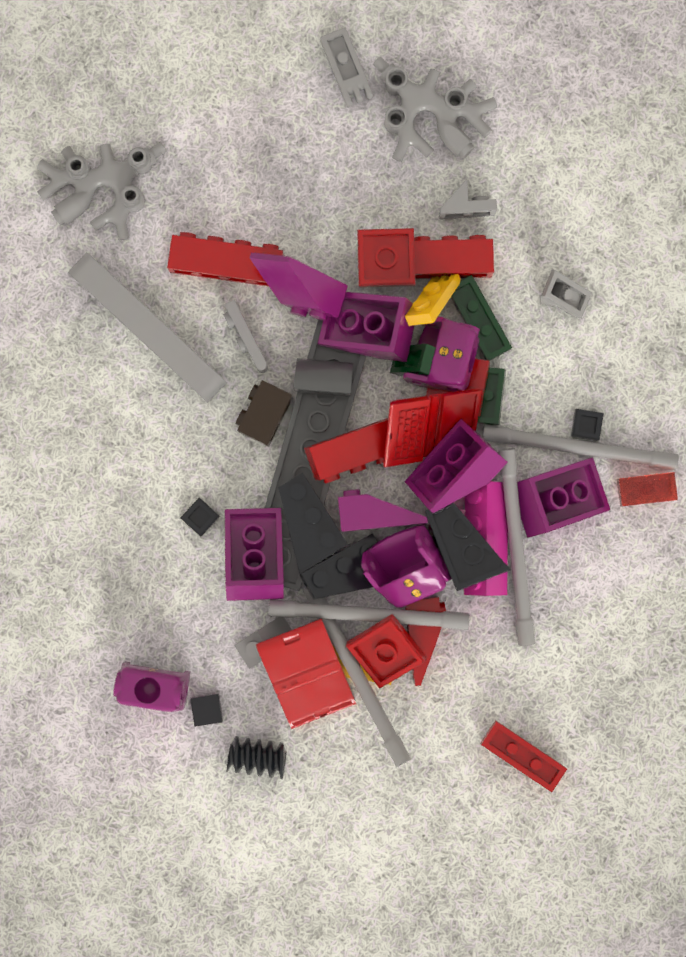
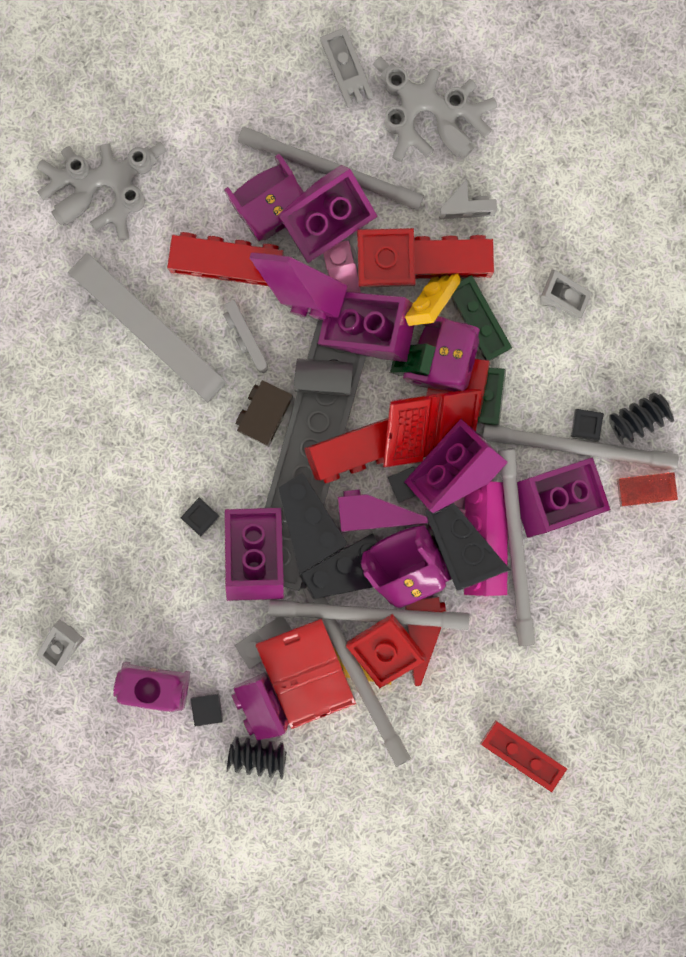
none -> light grey slope [37,619,85,672]
none -> magenta piece [224,154,304,242]
none -> magenta slope [231,672,289,740]
none -> light grey piece [238,126,424,211]
none -> magenta slope [278,165,378,263]
none -> bright pink slope [323,240,361,293]
none -> black tile [387,467,416,503]
none -> black piece [609,392,674,445]

